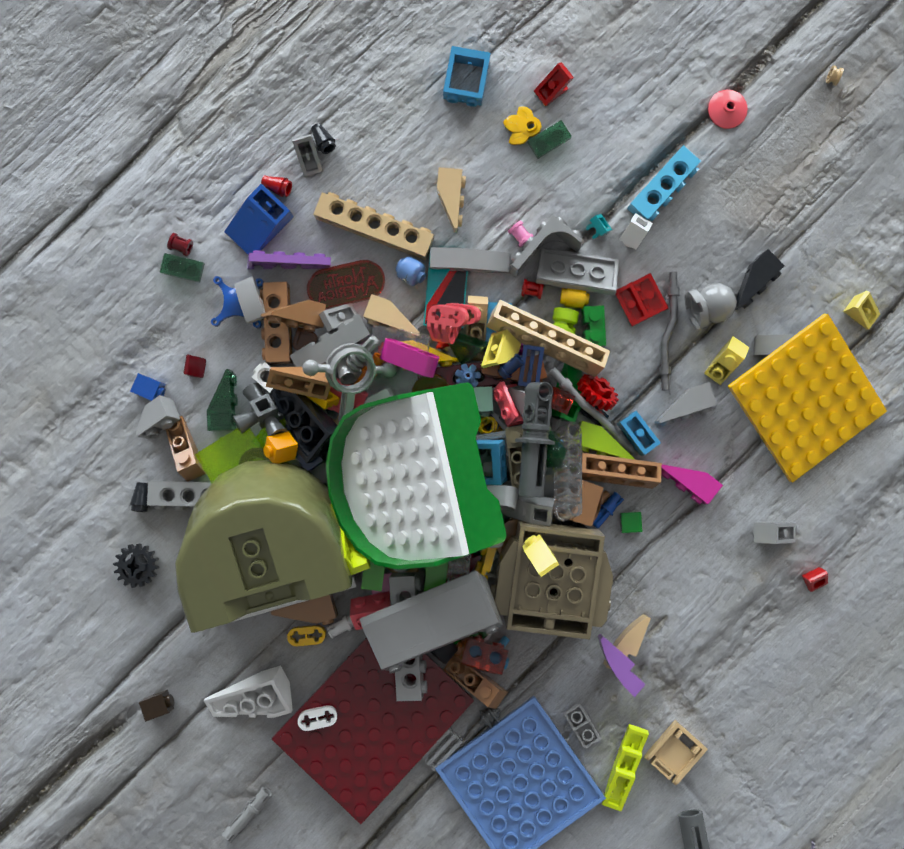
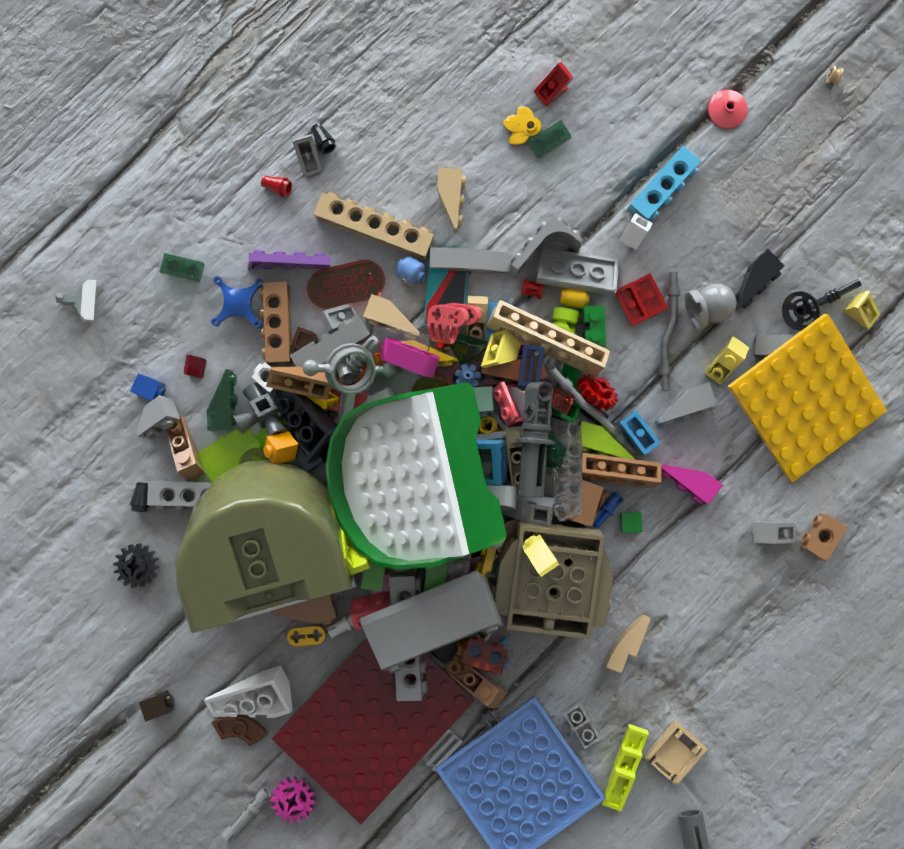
dark red bush [167,232,193,256] -> none
blue slope [224,184,294,255] -> none
light grey slope [234,277,266,324] -> none
medium nougat slope [261,300,326,332] -> none
white beam [298,705,337,731] -> none
dark azure window [443,46,491,107] -> none
dark blue pin [498,354,525,379] -> none
bright pink bush [508,221,533,247] -> none
teal tile [586,214,612,239] -> none
medium lavender slope [598,634,645,697] -> none
red slope [802,567,828,592] -> none
none -> piece [56,280,96,323]
none -> reddish brown tile [211,715,268,746]
none -> dark pink gear [270,776,316,824]
none -> black dish [782,279,862,331]
none -> medium nougat brick [800,513,848,562]

